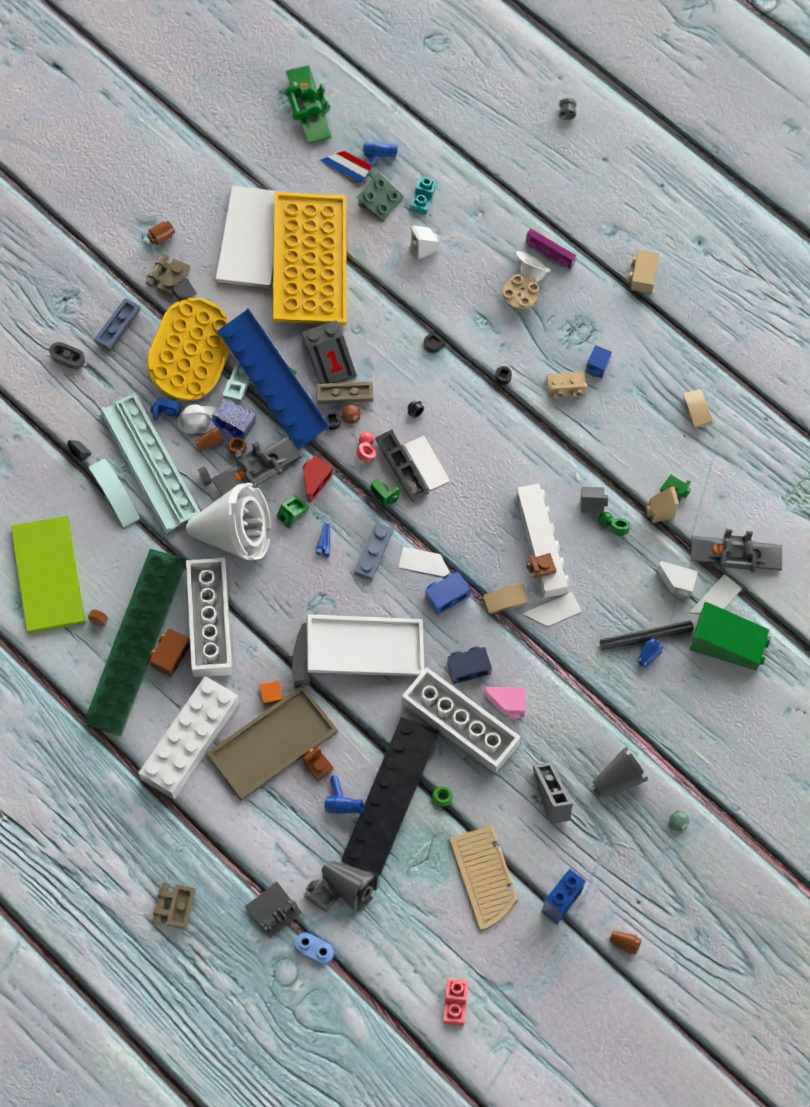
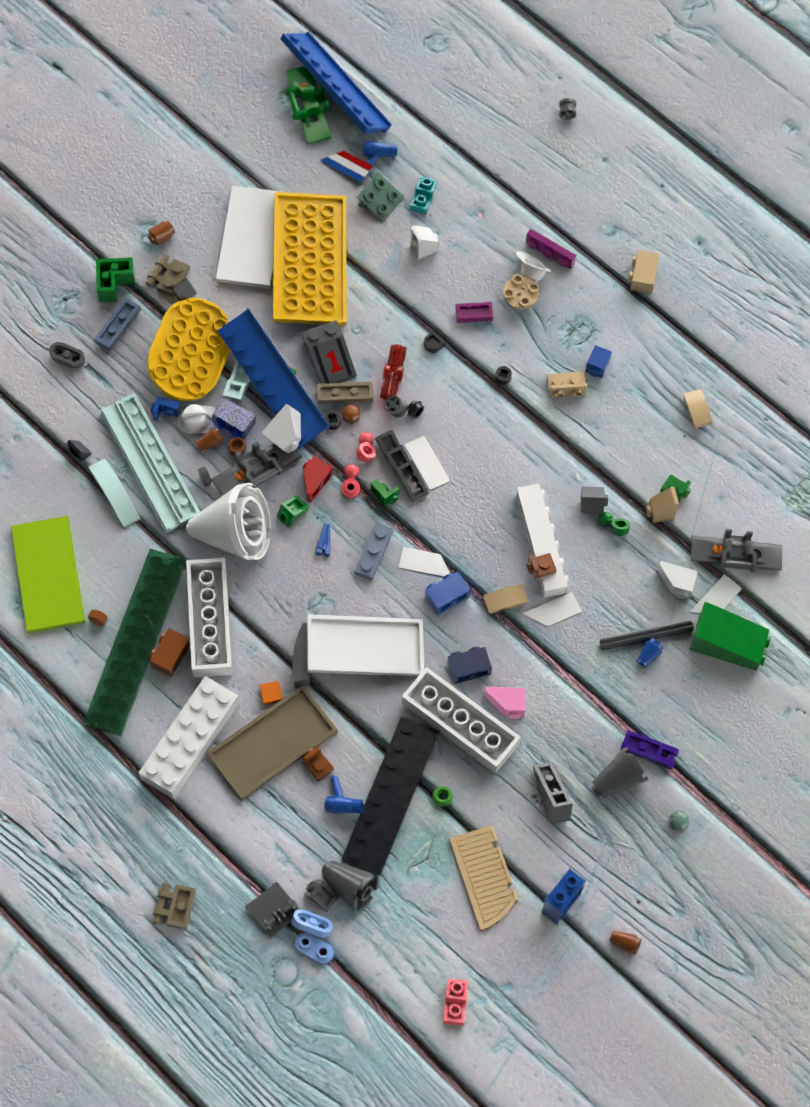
none -> green brick [96,257,135,302]
none -> white slope [262,404,301,454]
none -> blue plate [280,32,392,134]
none -> light blue plate [292,909,333,938]
none -> coral plate [341,464,360,499]
none -> clear red piece [380,344,407,401]
none -> dark grey wheel [384,395,408,418]
none -> magenta plate [455,302,493,323]
none -> dark purple plate [620,730,679,769]

